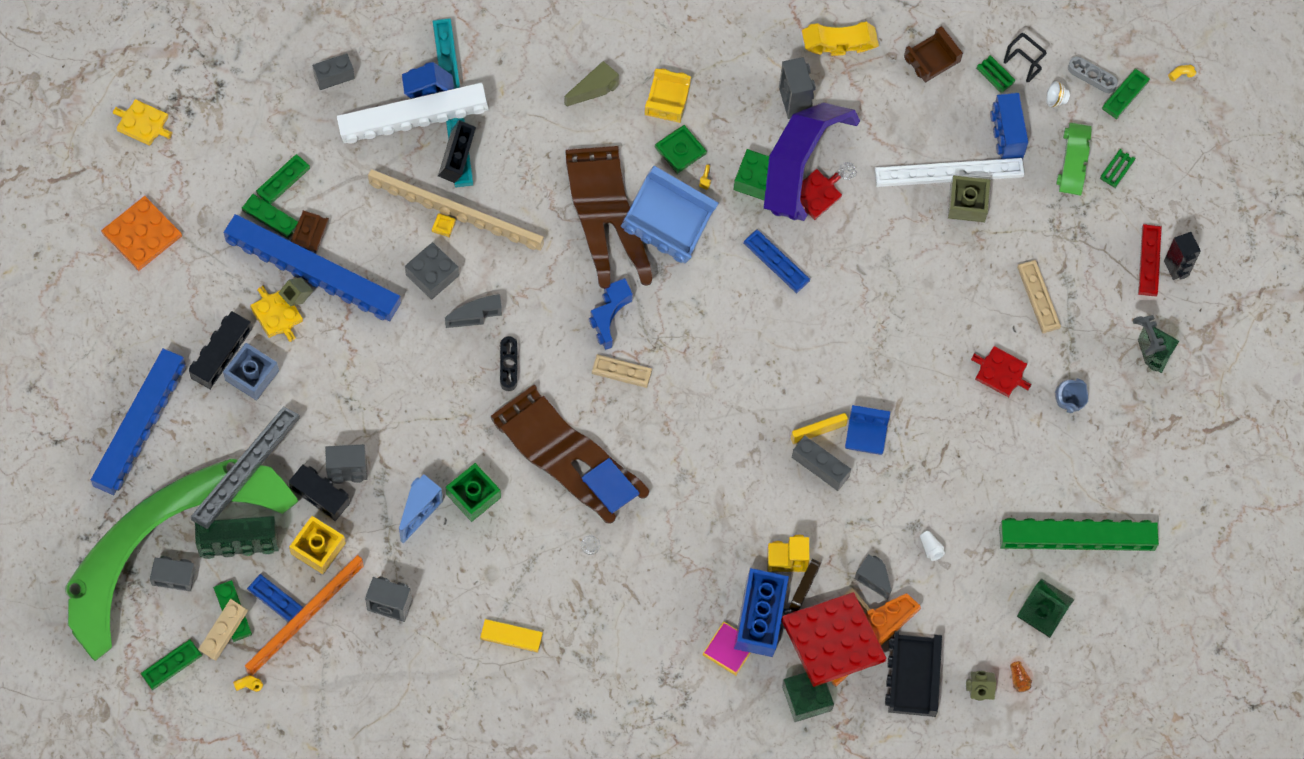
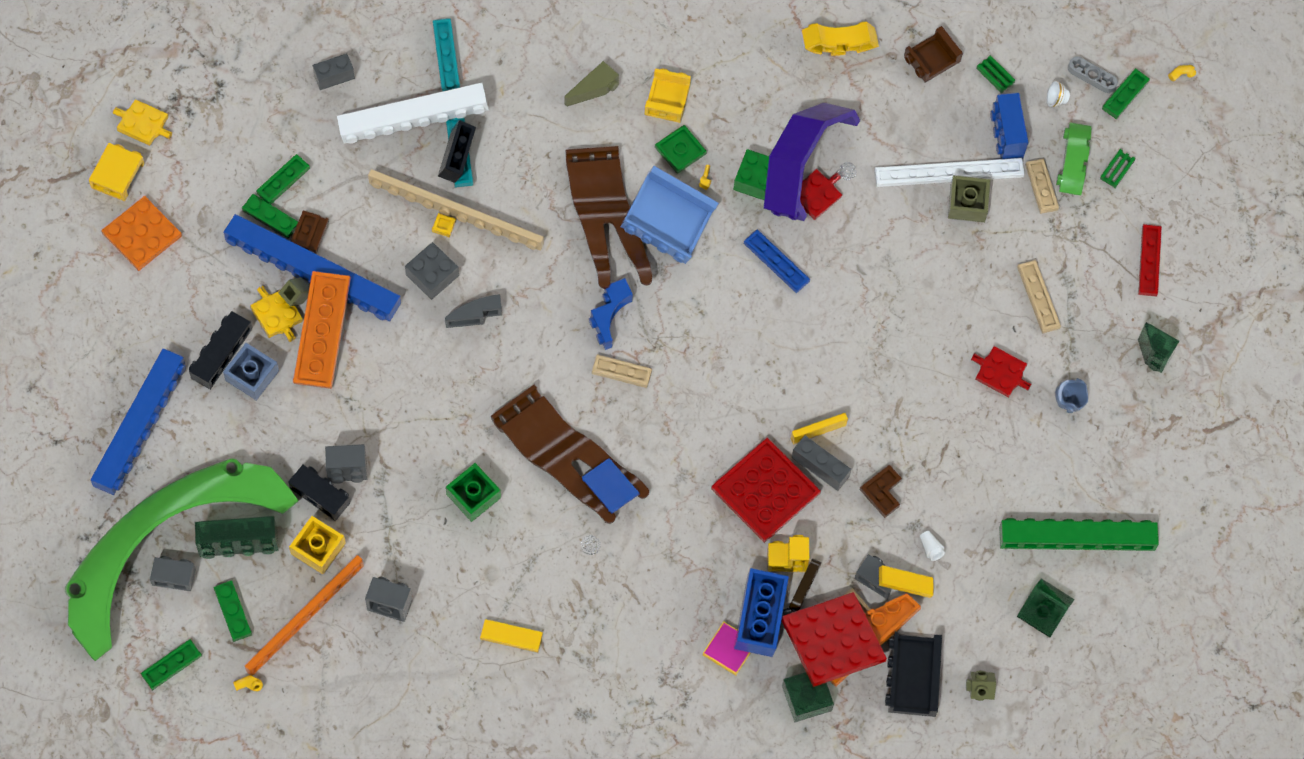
dark grey tile [191,406,300,529] -> none
tan plate [198,599,248,661] -> none
blue tile [247,574,303,623] -> none
medium blue slope [399,474,443,544] -> none
blue brick [402,62,454,99] -> none
black beam [500,336,517,391] -> none
dark grey brick [779,57,816,119] -> none
blue bracket [845,405,890,455] -> none
black piece [1003,33,1047,82] -> none
clear orange cone [1010,661,1032,692] -> none
dark grey piece [1132,315,1166,355] -> none
black brick [1164,232,1201,280] -> none
none -> yellow panel [89,143,145,201]
none -> orange plate [293,271,351,389]
none -> red plate [711,438,821,543]
none -> reddish brown plate [860,465,902,518]
none -> yellow tile [879,565,933,598]
none -> tan tile [1025,159,1059,214]

